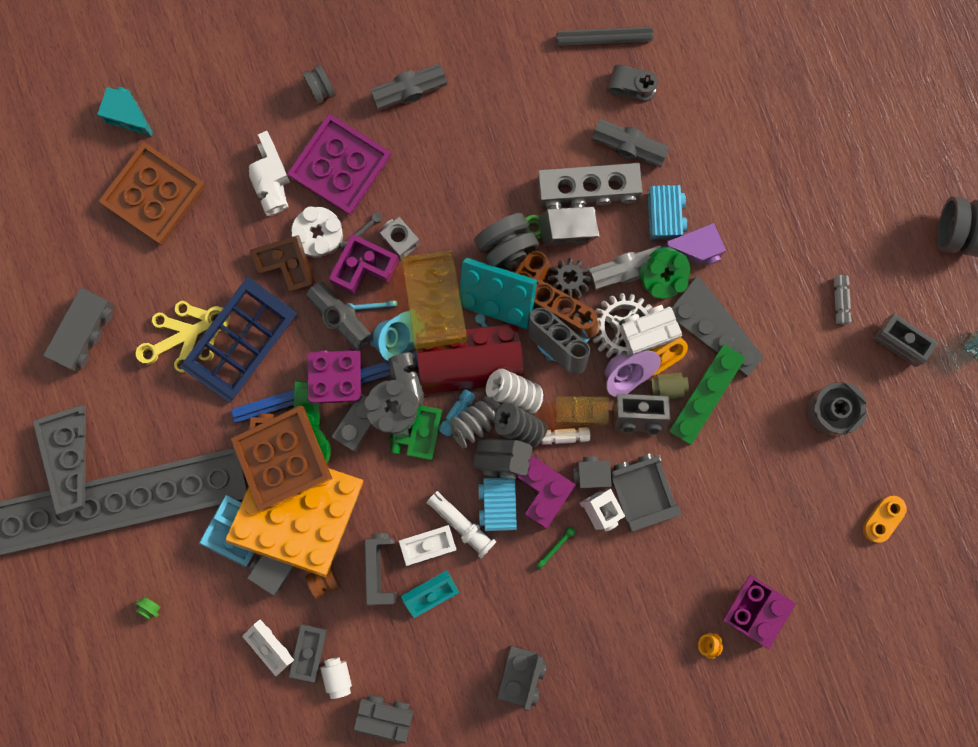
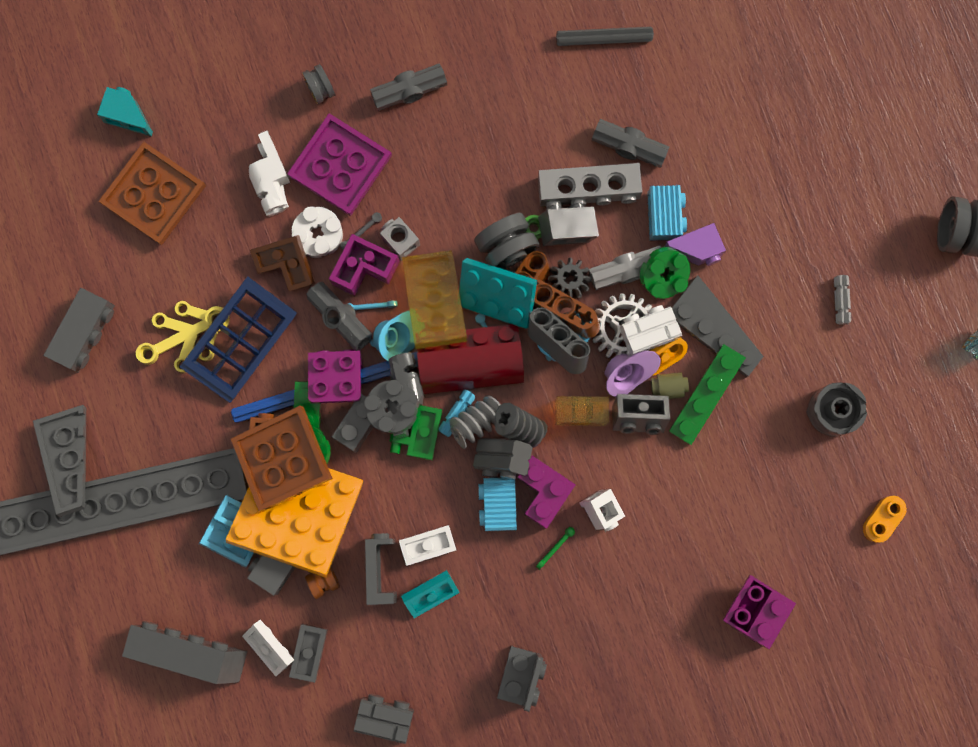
bright green plate [135,596,160,620] -> none
white brick [320,657,352,699] -> none
white pin [426,491,496,559] -> none
white piece [486,369,543,415] -> none
white axle [540,427,590,445] -> none
dark grey brick [573,456,611,489] -> none
dark grey piece [608,65,658,101] -> none
dark grey panel [611,453,682,532] -> none
light orange plate [698,633,723,659] -> none
dark grey brick [873,313,938,367] -> none
none -> dark grey wedge [122,621,247,684]

